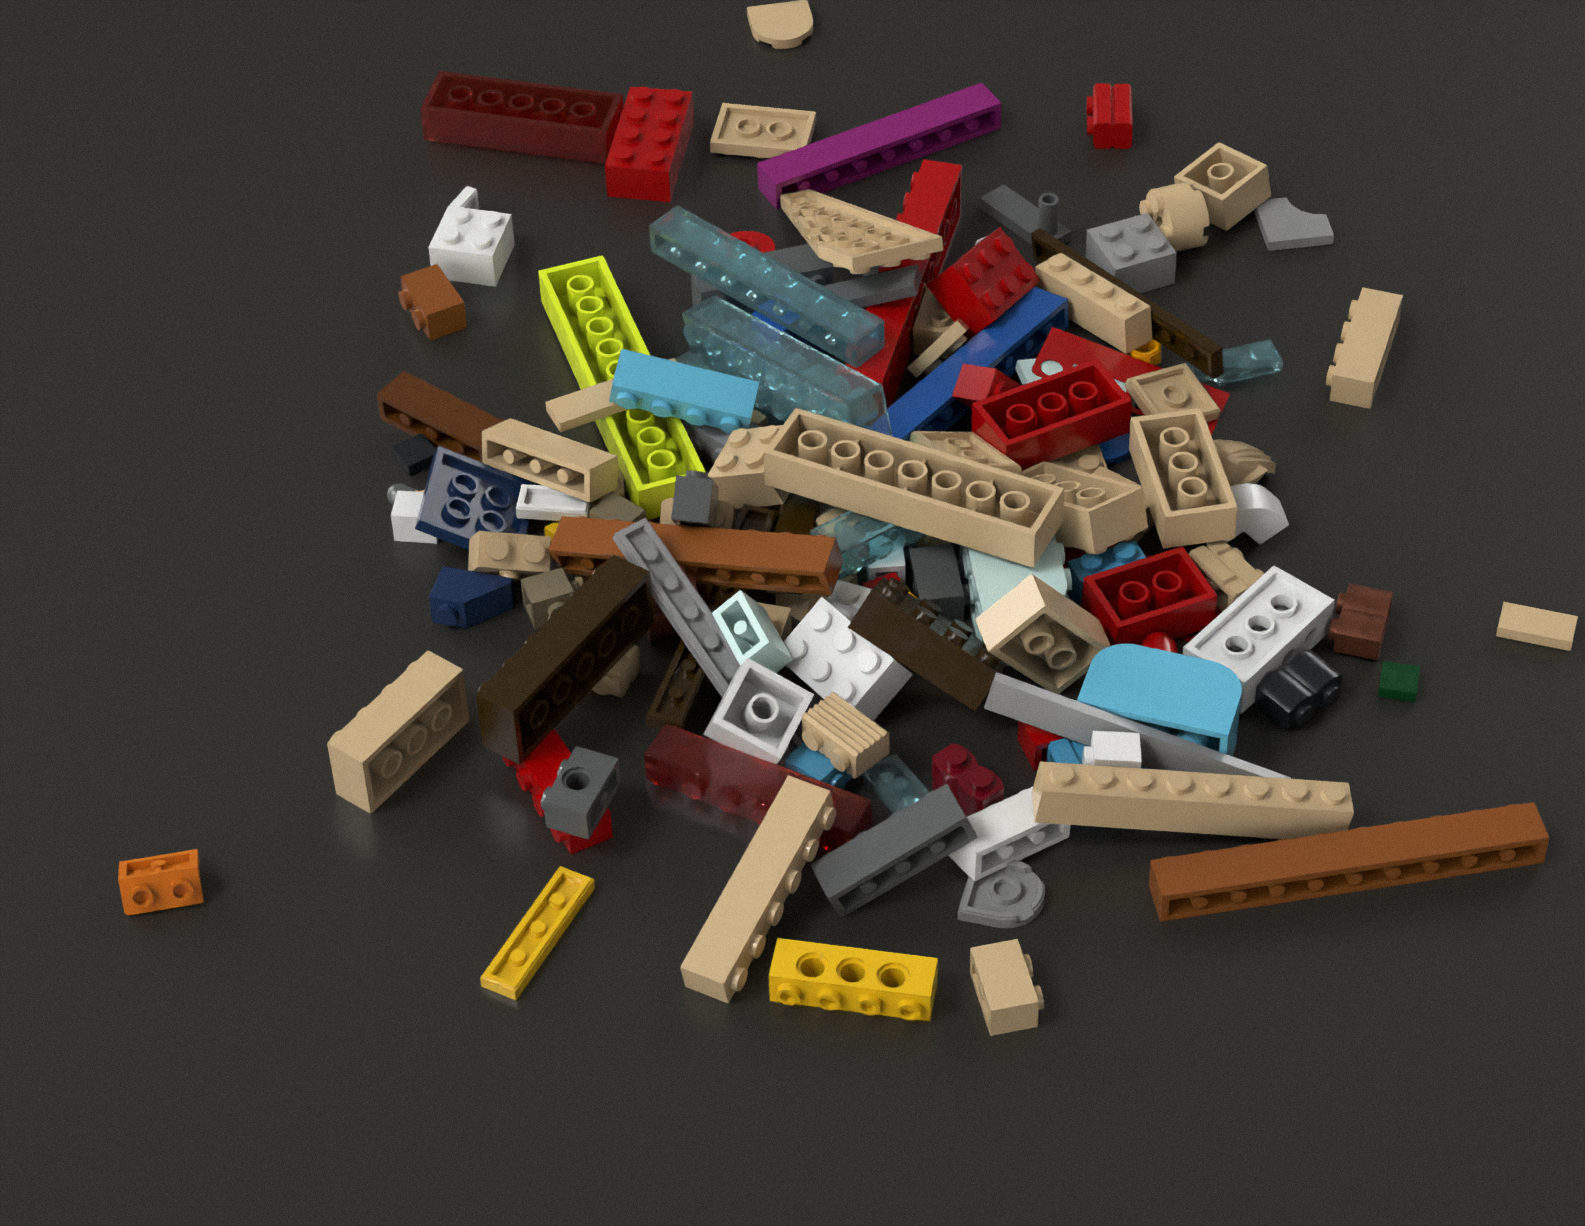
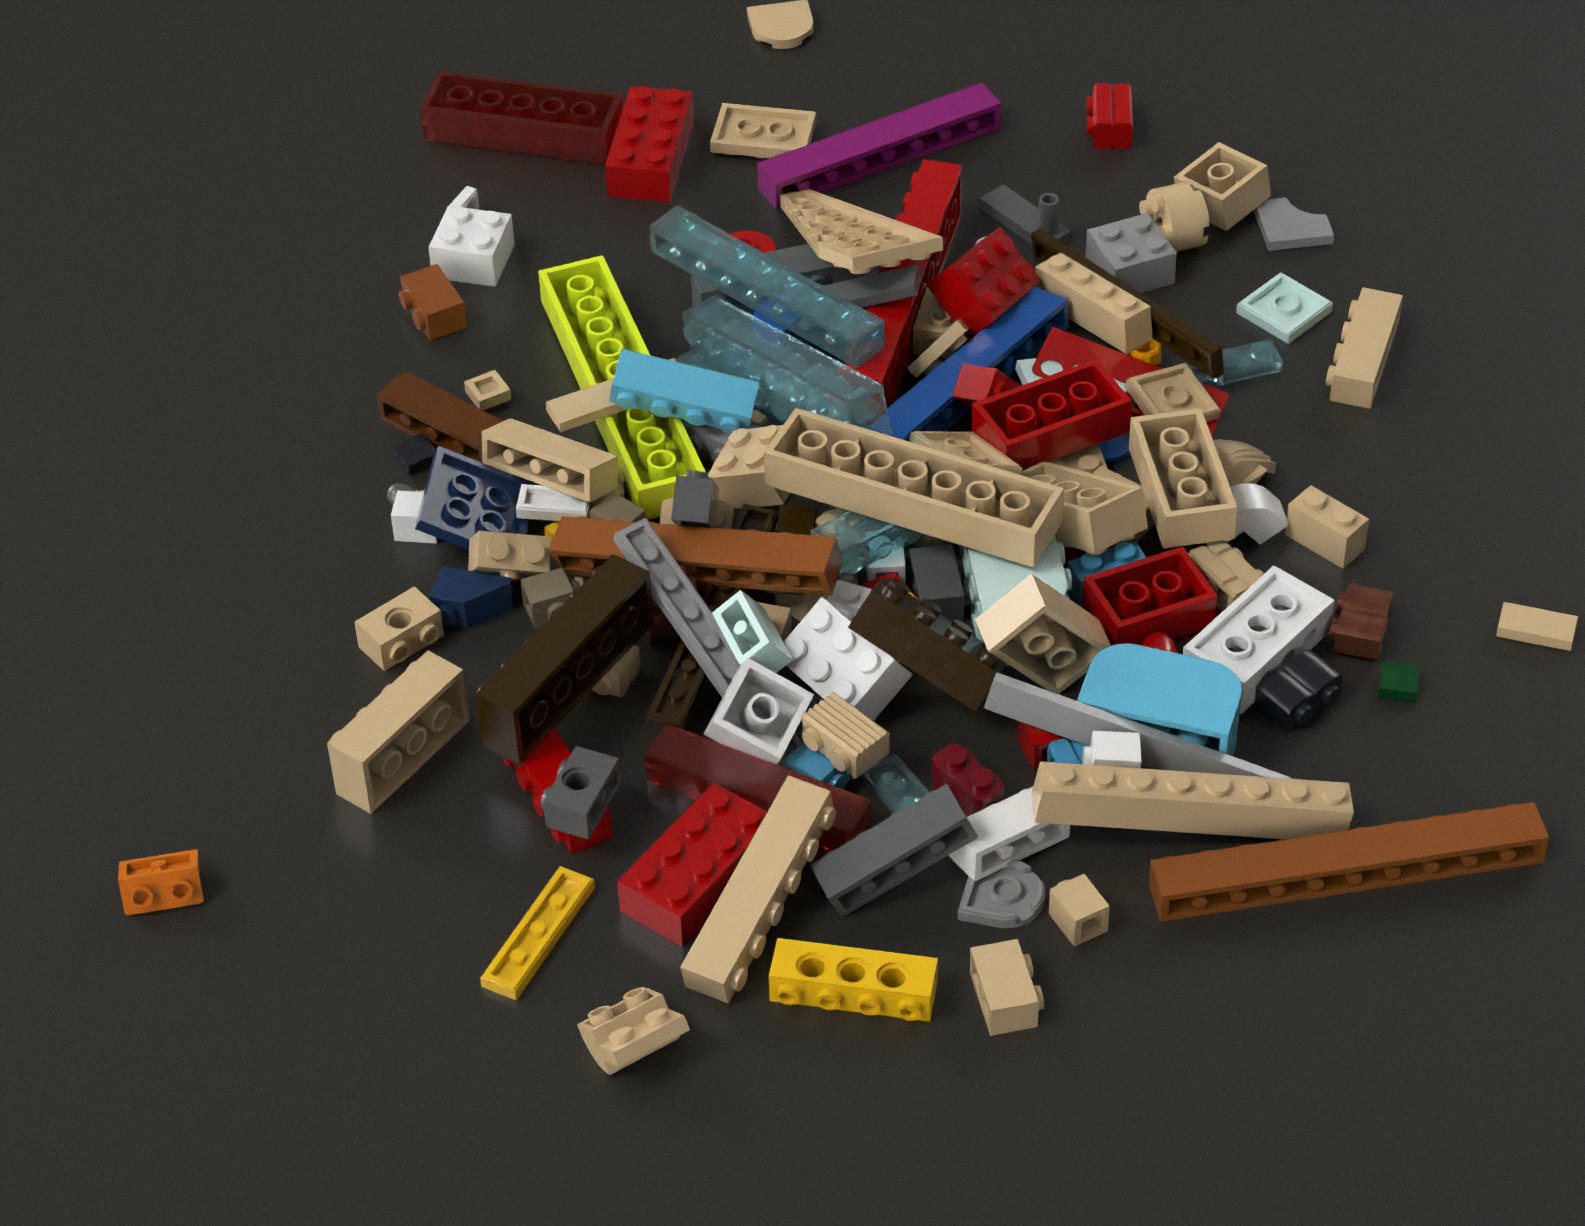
none -> tan brick [354,586,444,671]
none -> tan plate [464,370,511,411]
none -> tan brick [577,987,690,1075]
none -> red brick [617,783,767,947]
none -> tan brick [1049,874,1110,947]
none -> light aqua tile [1236,272,1333,344]
none -> tan brick [1285,485,1369,569]

